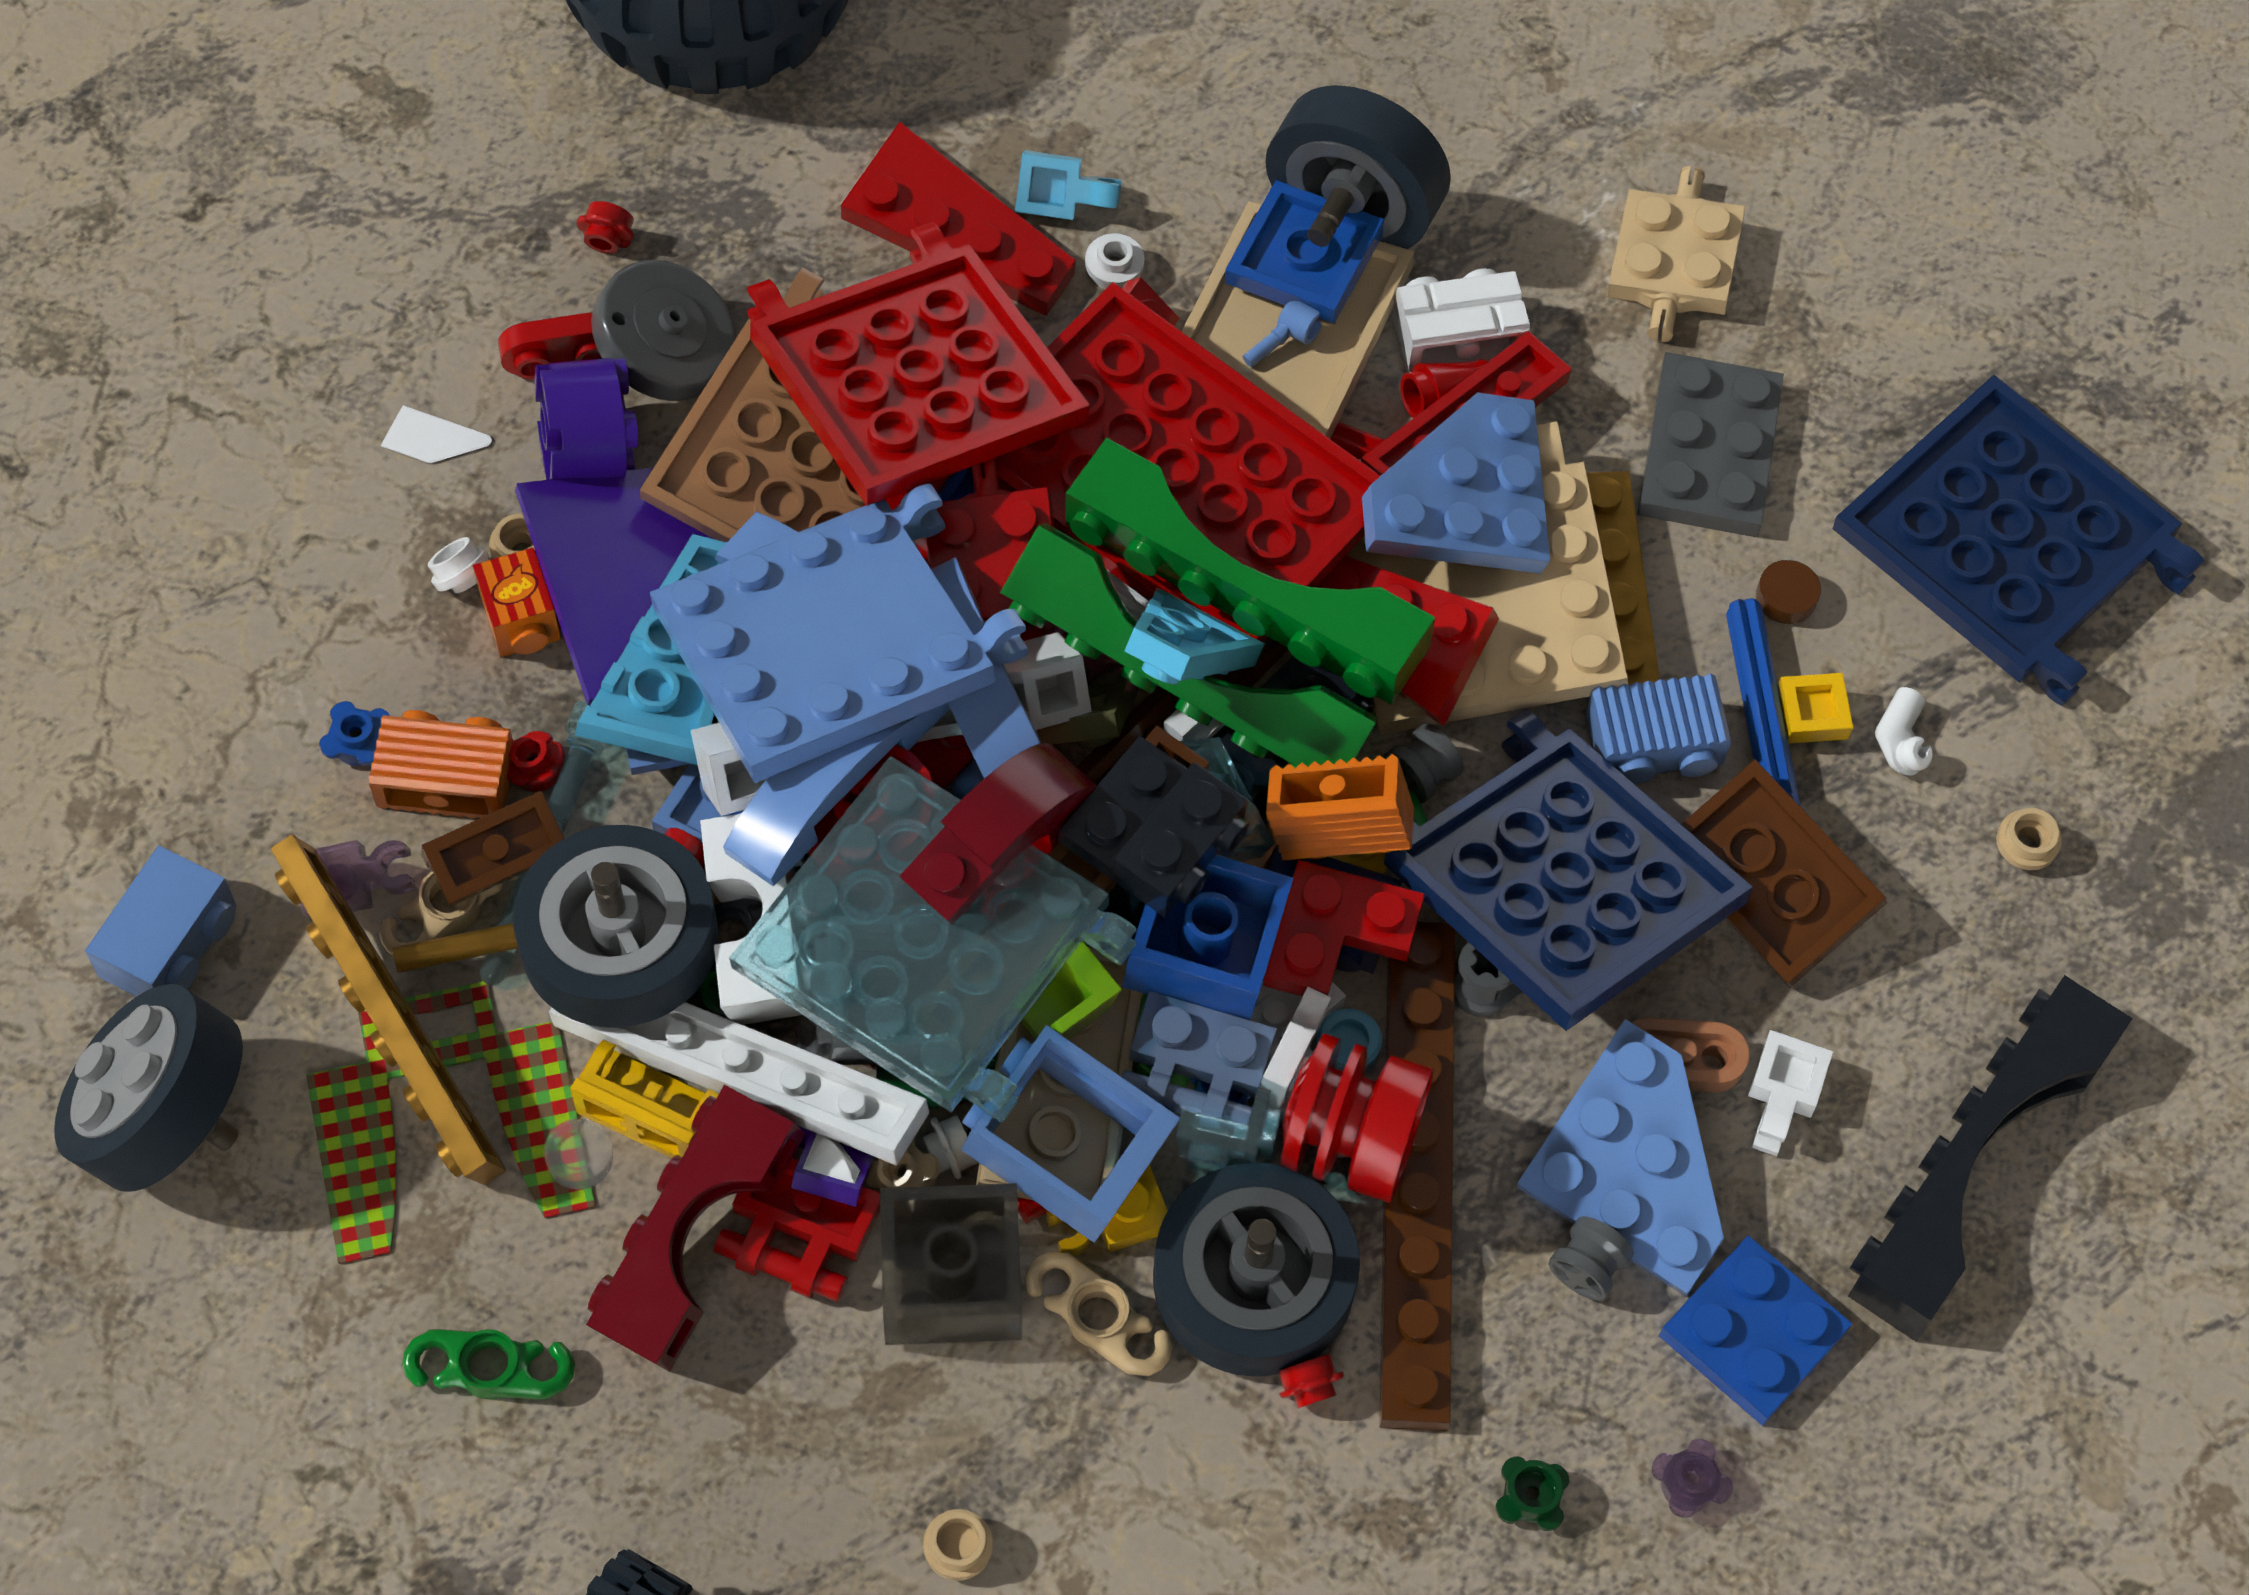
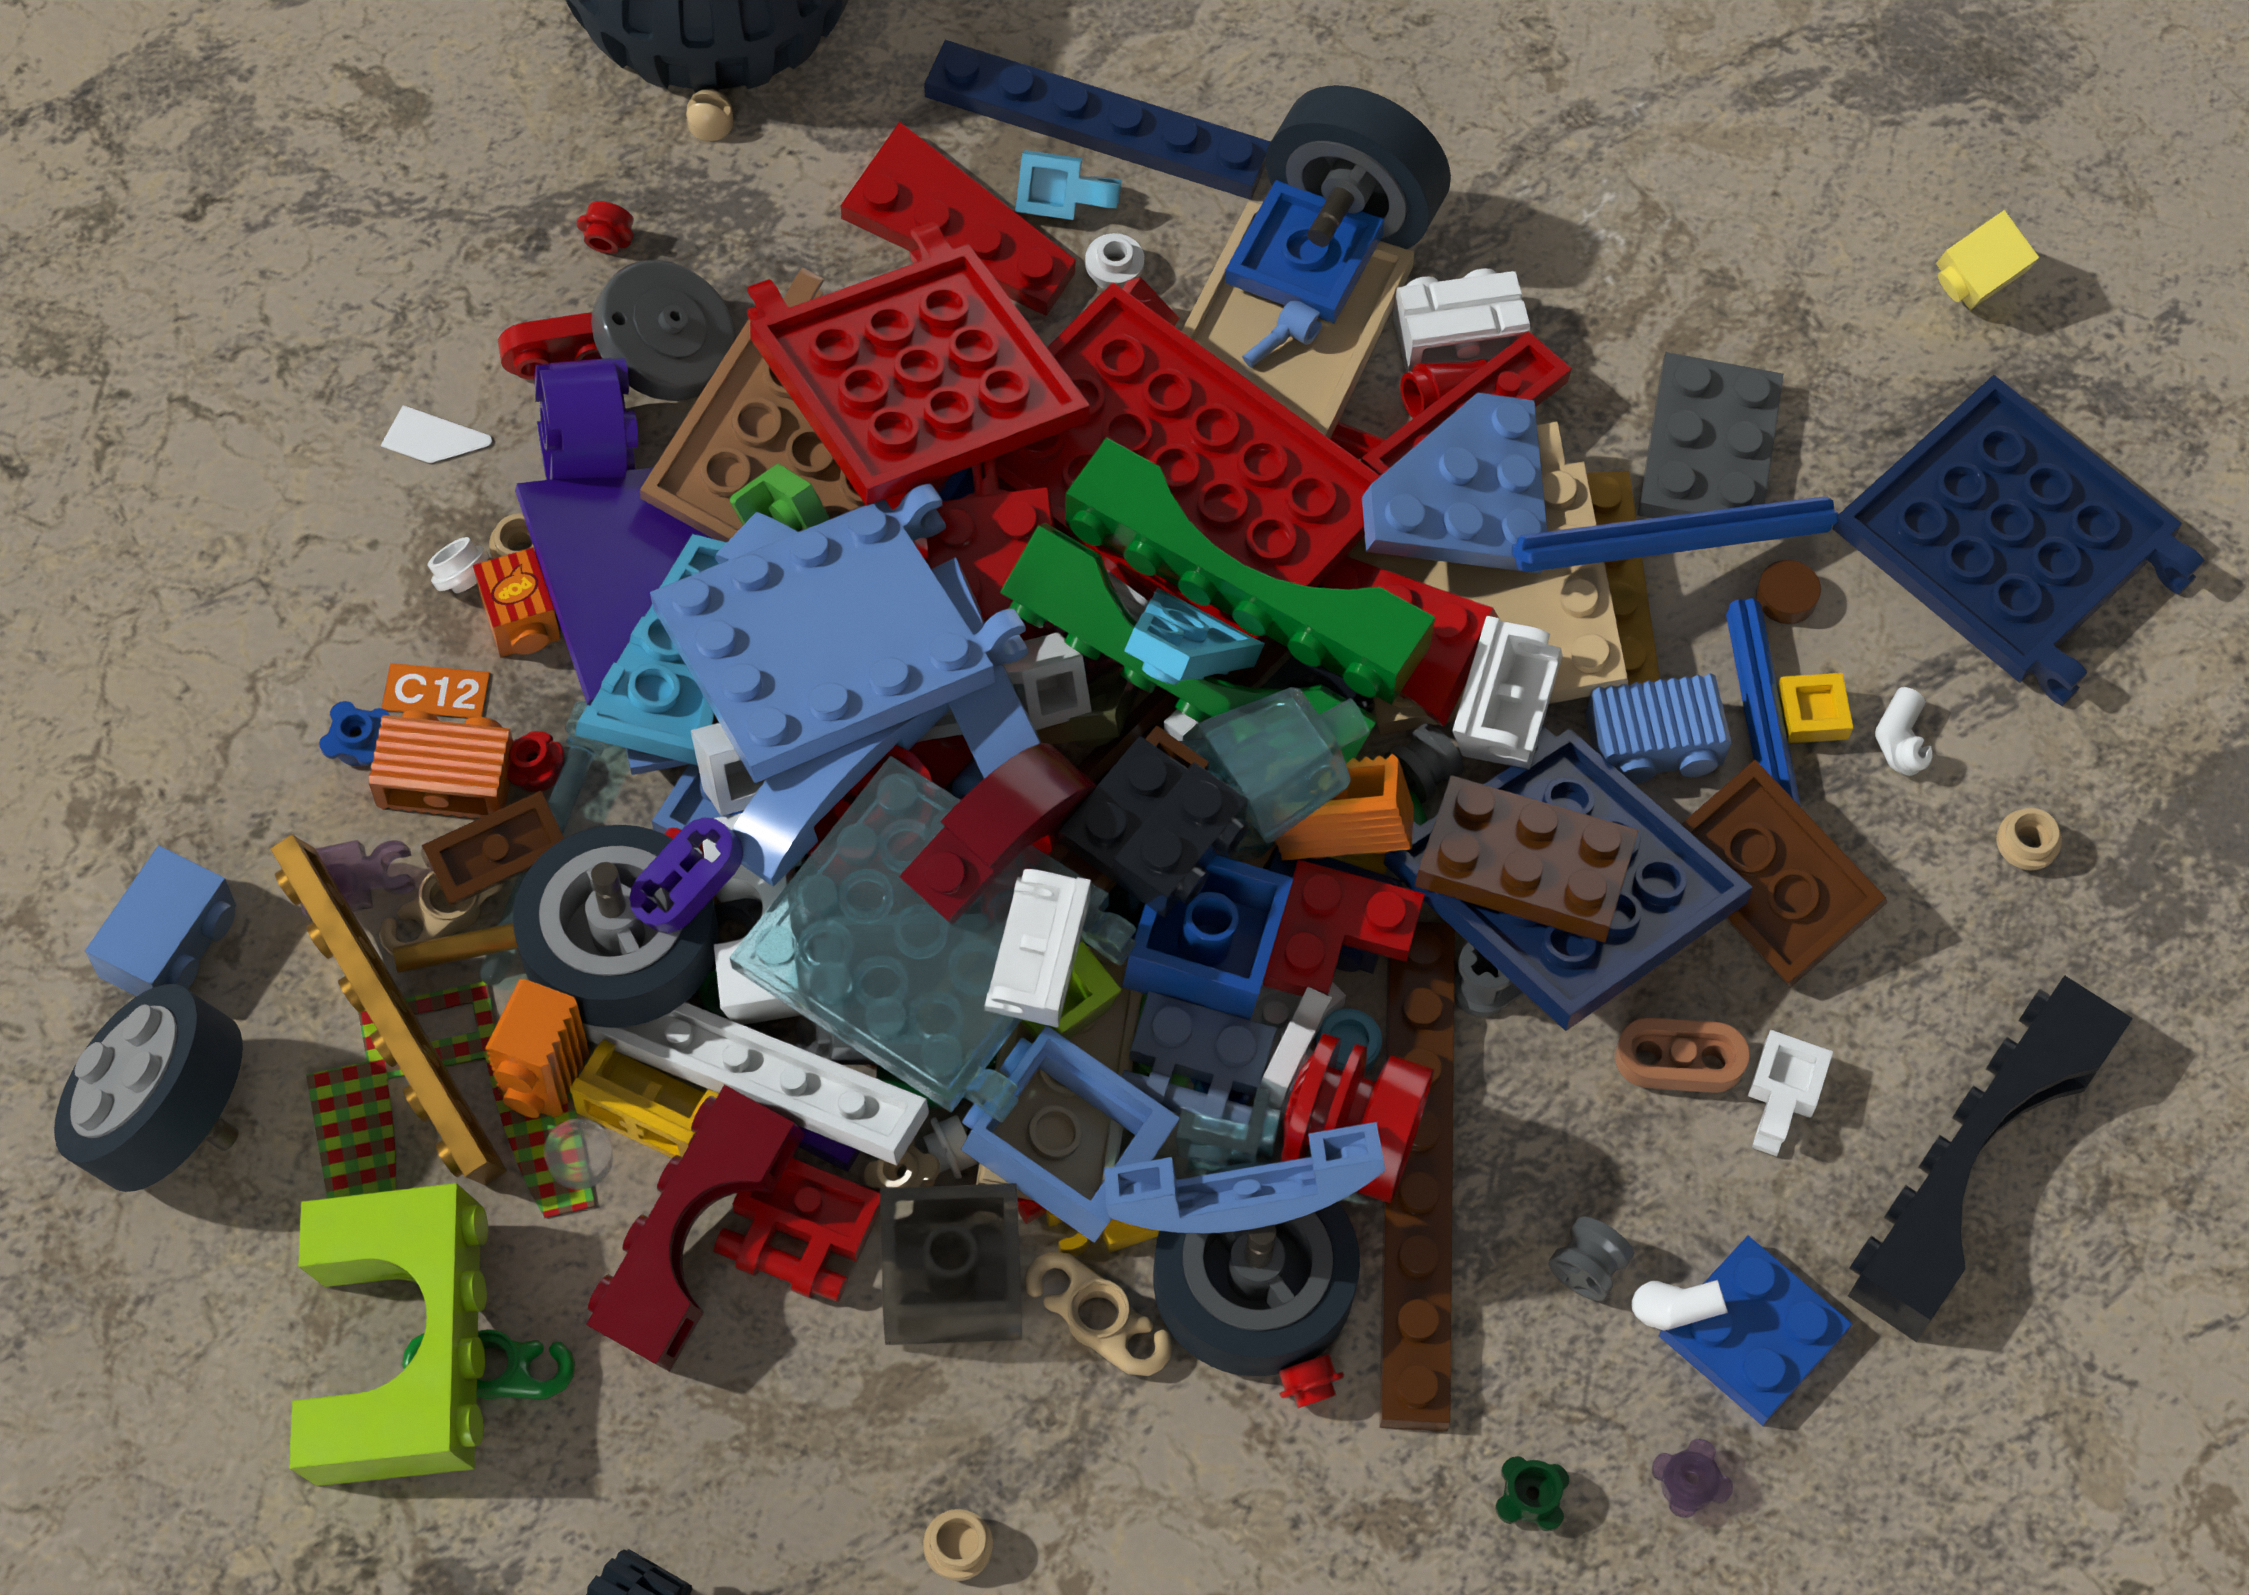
tile [791,1131,874,1207] -> none
medium blue plate [1517,1019,1724,1297] -> none
tan plate [1608,166,1745,342] -> none
none -> lime arch [289,1183,488,1486]
none -> orange sticker [381,663,490,718]
none -> orange brick [485,979,590,1118]
none -> dark purple beam [629,817,743,933]
none -> tan hinge [686,89,734,141]
none -> bright green bracket [730,463,830,532]
none -> dark blue plate [924,39,1271,200]
none -> white hinge [984,869,1091,1028]
none -> medium blue slope [1104,1122,1385,1233]
none -> clear light blue torso [1198,687,1369,844]
none -> reddish brown plate [1415,775,1639,943]
none -> white hinge [1452,616,1563,769]
none -> blue axle [1512,496,1838,572]
none -> white arm [1632,1280,1728,1330]
none -> light yellow brick [1936,210,2039,311]

